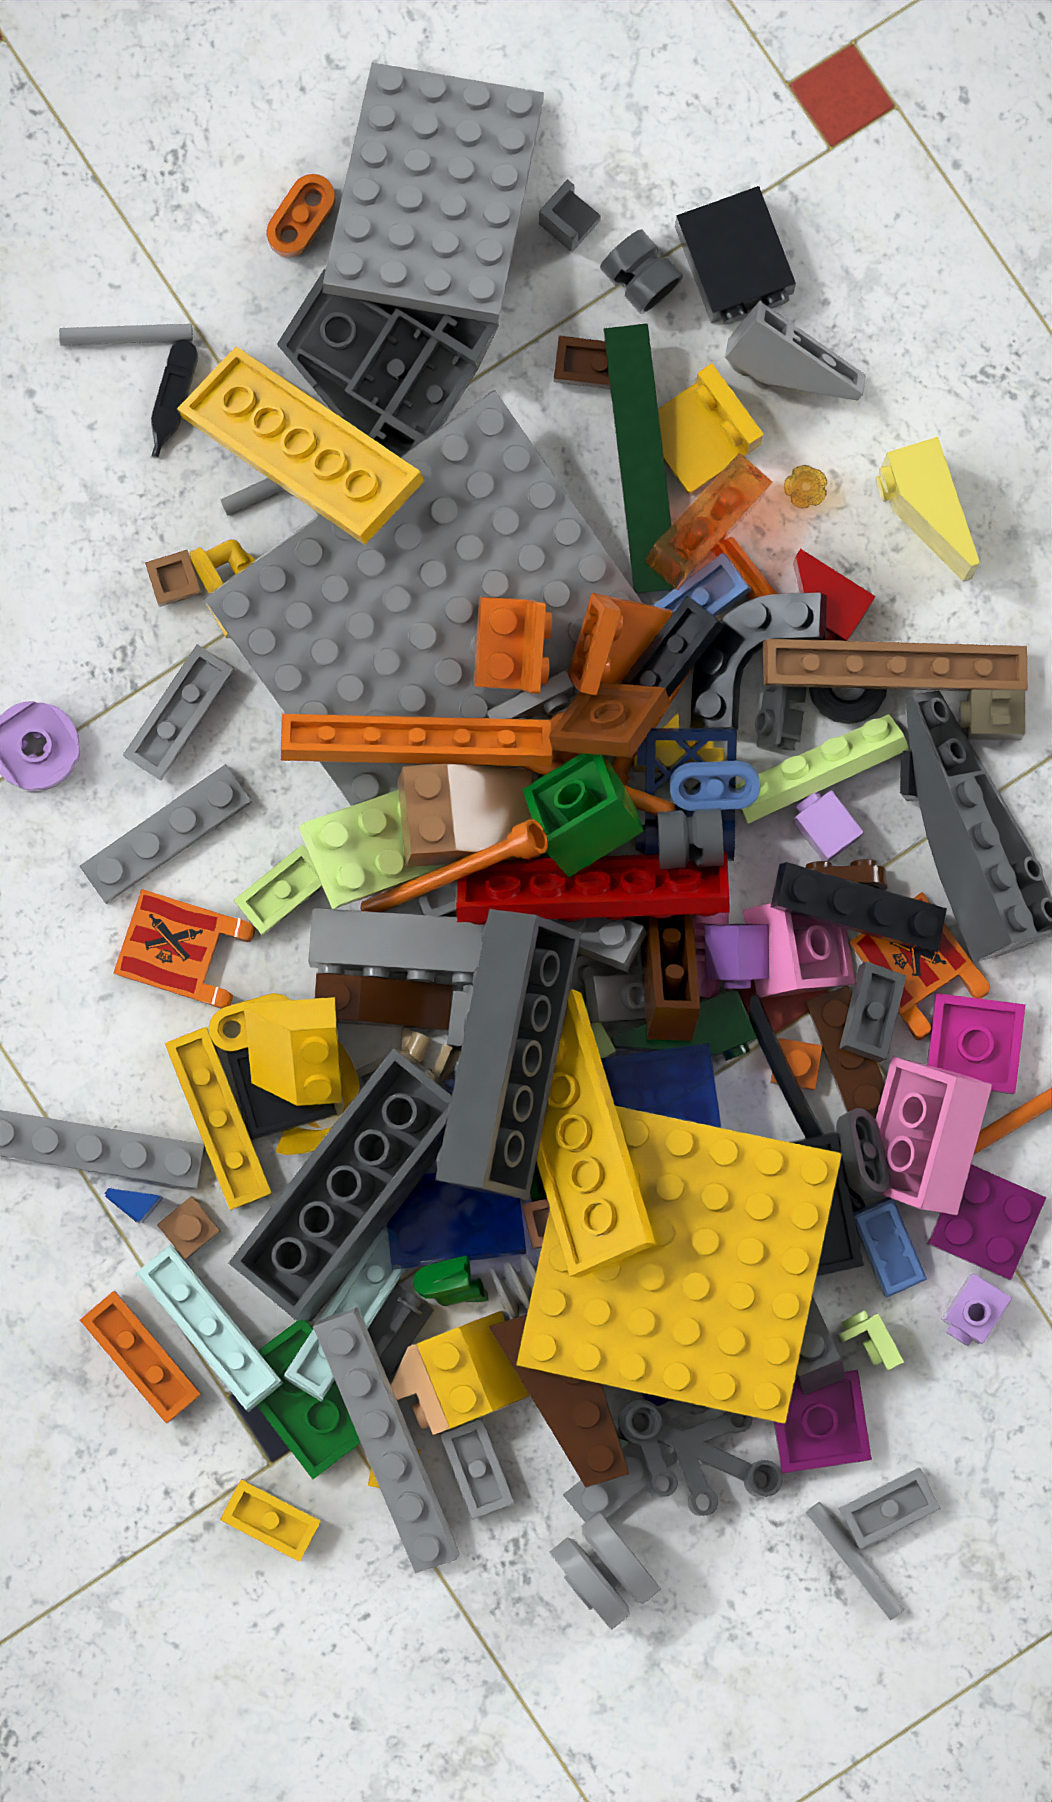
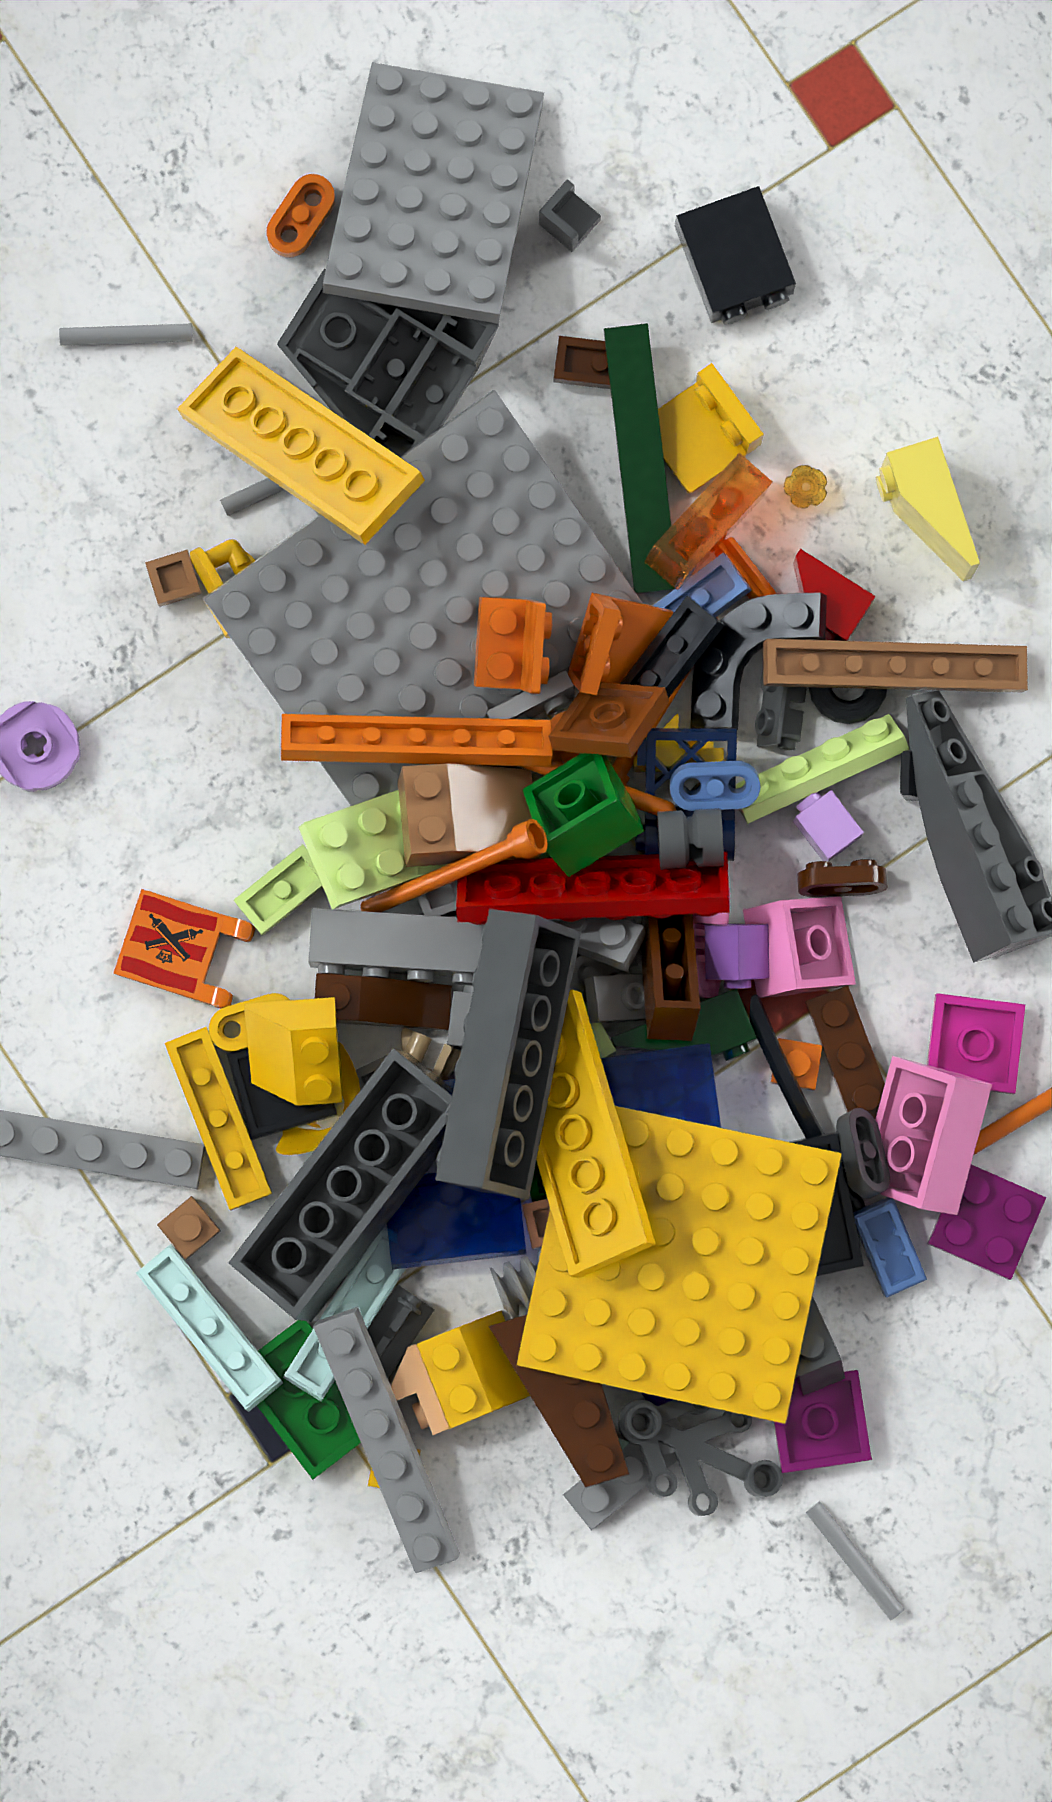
light grey plate [79,764,252,904] -> none
orange plate [80,1291,202,1424] -> none
blue slope [105,1188,163,1224] -> none
light grey plate [123,644,235,781] -> none
black piece [151,340,198,458] -> none
yellow plate [220,1479,321,1562] -> none
green piece [413,1255,488,1306] -> none
light grey plate [440,1418,515,1520] -> none
light grey wheel [550,1512,662,1630] -> none
dark grey wheel [600,229,683,314] -> none
light grey slope [725,301,866,401] -> none
black plate [770,862,947,953] -> none
yellowish green bracket [837,1310,904,1370] -> none
light grey plate [838,1467,941,1549] -> none
dark grey plate [839,961,906,1063] -> none
orange flag [849,892,990,1040] -> none
lavender brick [941,1273,1012,1347] -> none
dark tan brick [959,689,1025,740] -> none

